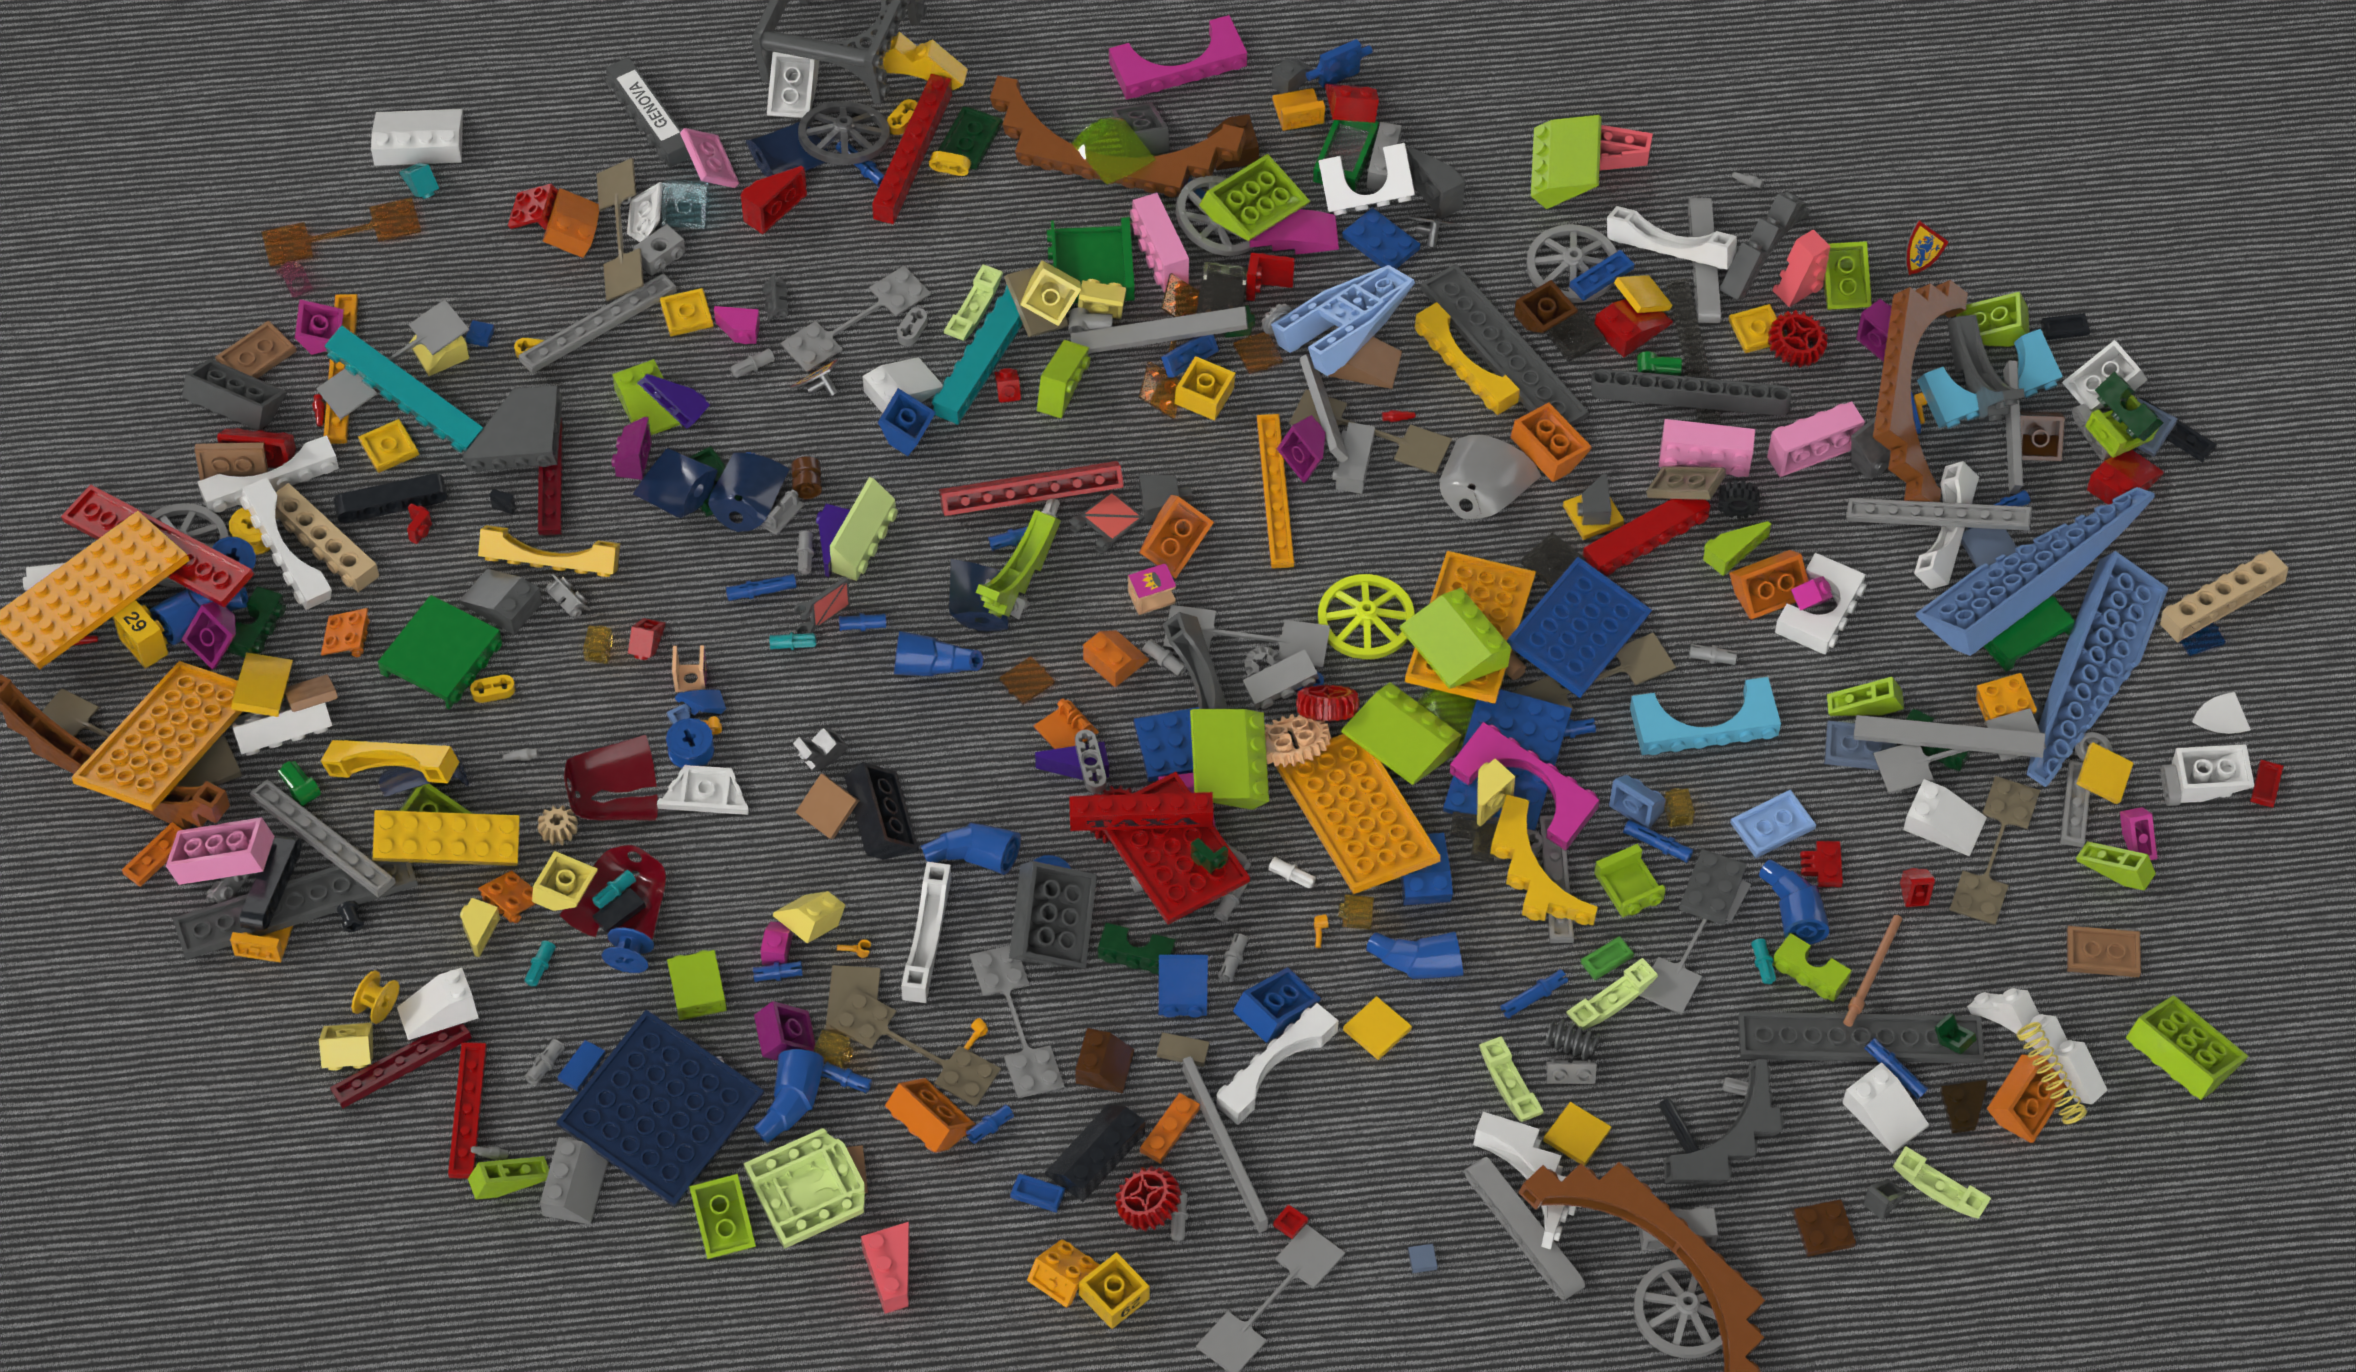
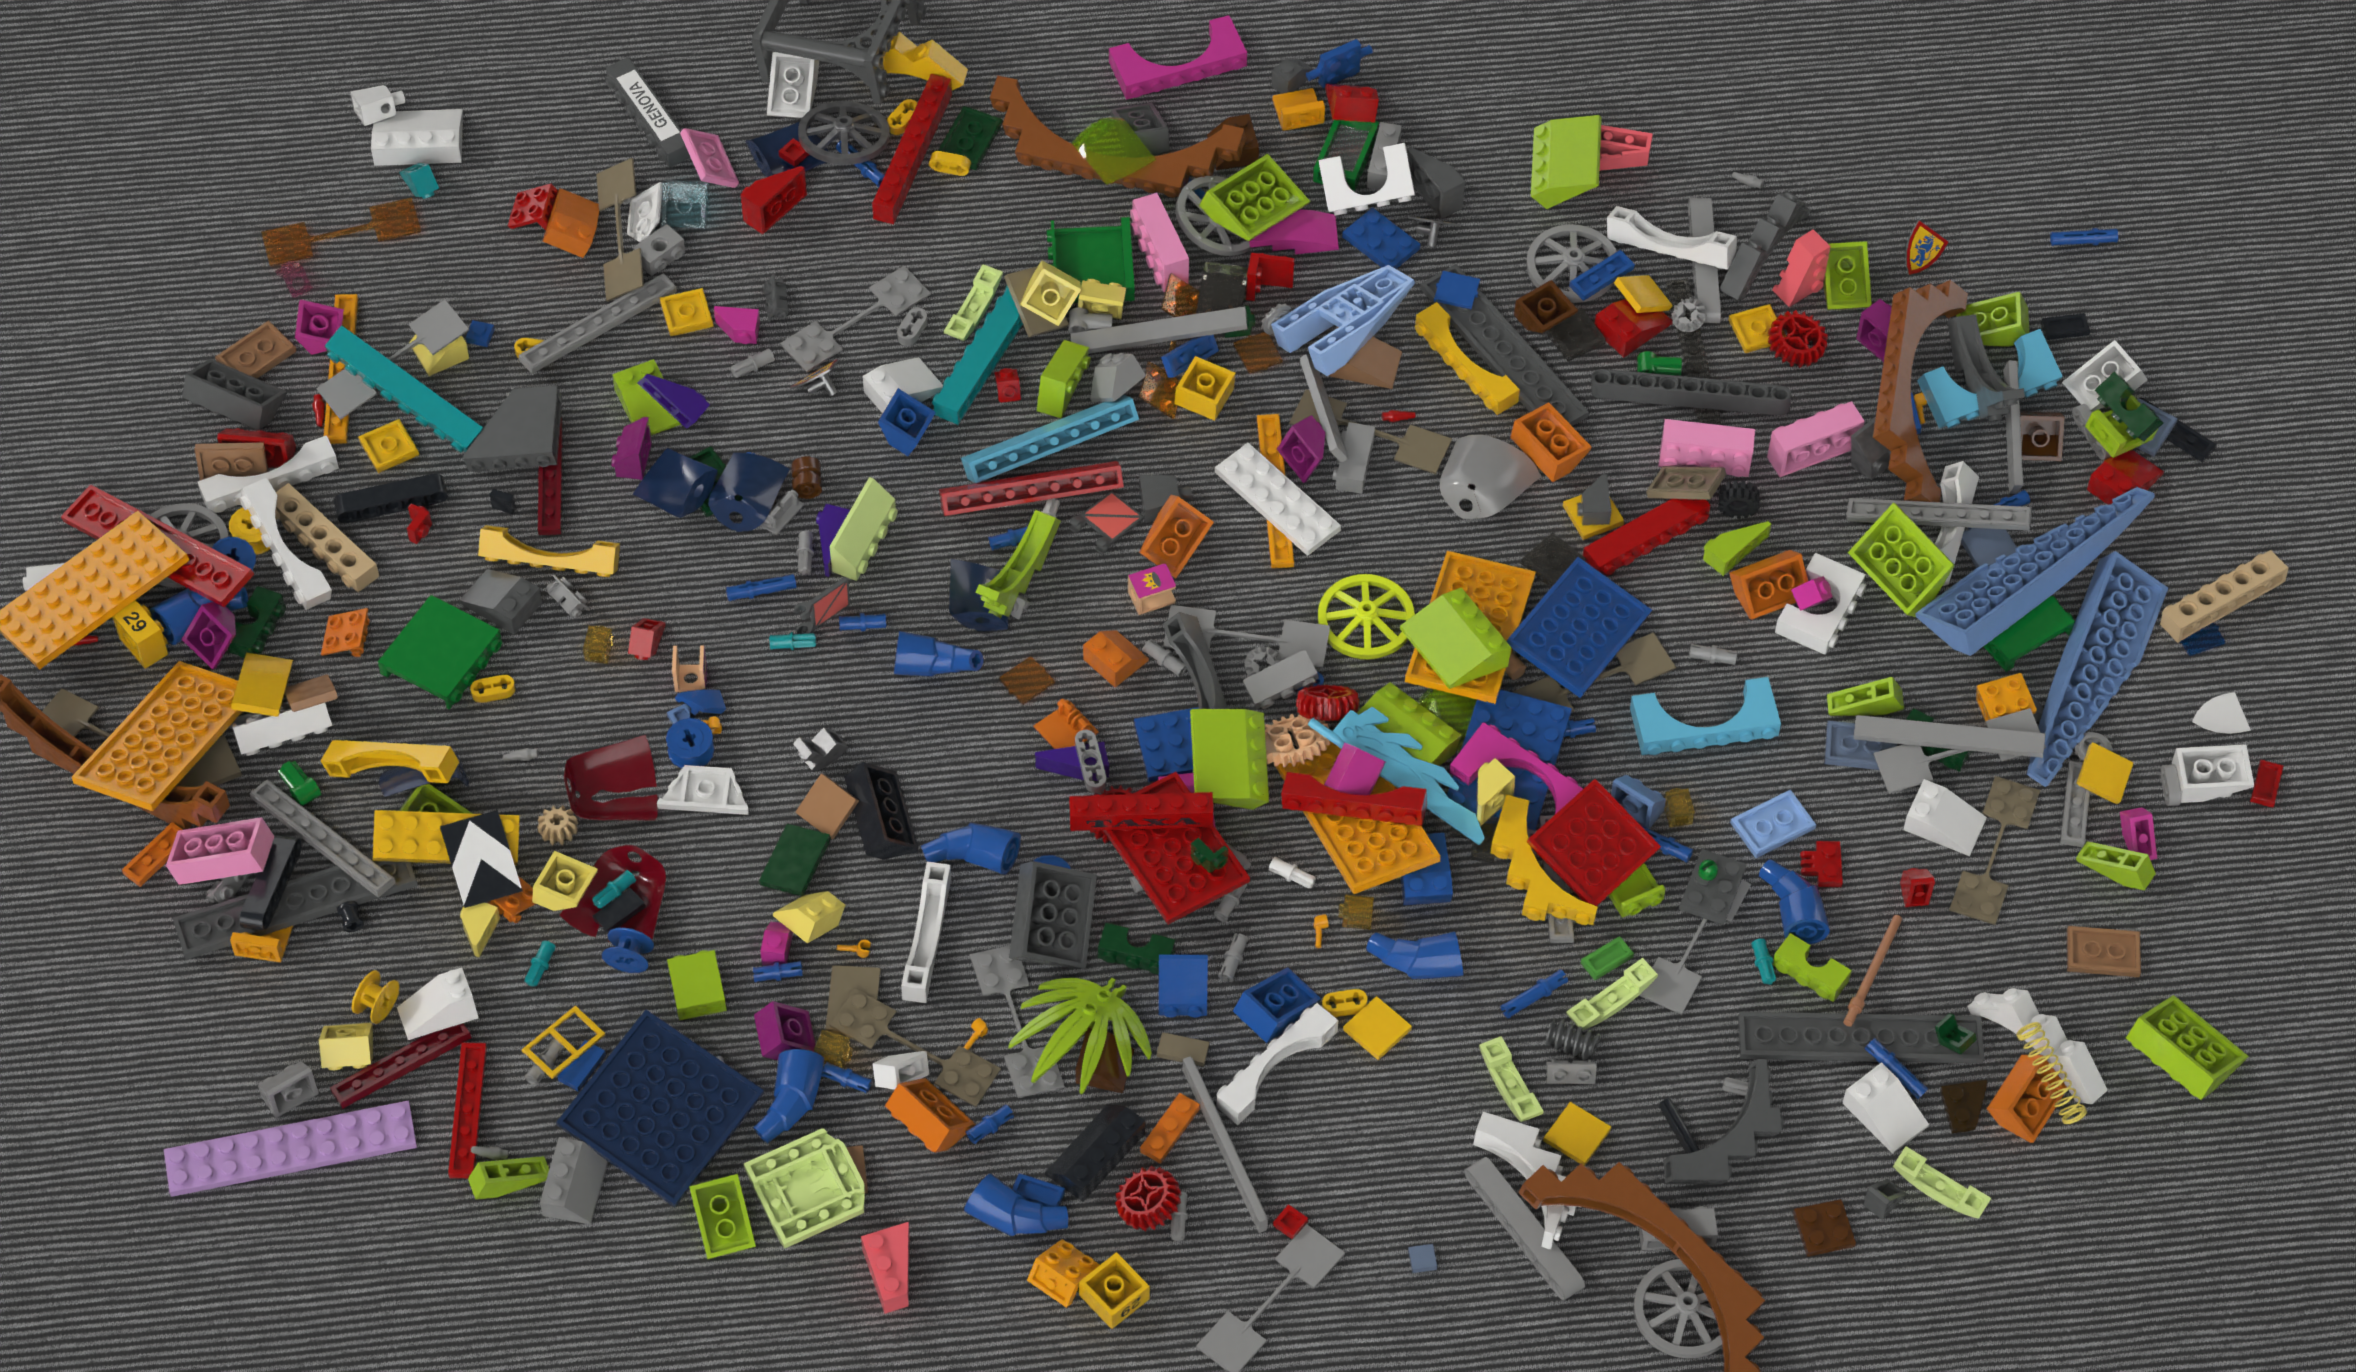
none -> lavender plate [164,1100,417,1197]
none -> light grey slope [258,1061,319,1118]
none -> white torso [351,85,405,126]
none -> sticker [440,810,522,908]
none -> yellow window [522,1006,605,1079]
none -> dark green tile [759,824,831,896]
none -> red plate [778,138,810,167]
none -> white slope [873,1051,929,1089]
none -> medium azure brick [961,395,1139,484]
none -> blue piece [964,1173,1068,1236]
none -> lime plant [1008,978,1152,1094]
none -> light grey slope [1090,353,1146,402]
none -> white plate [1215,443,1341,556]
none -> red arch [1281,772,1427,826]
none -> medium azure animal [1308,707,1485,845]
none -> yellow beam [1322,989,1367,1017]
none -> dark pink slope [1324,743,1386,795]
none -> blue piece [1434,271,1480,310]
none -> red plate [1526,779,1661,906]
none -> light grey gear [1671,297,1706,332]
none -> green hinge [1698,859,1718,881]
none -> lime slope [1848,502,1955,617]
none -> blue pin [2050,228,2118,246]

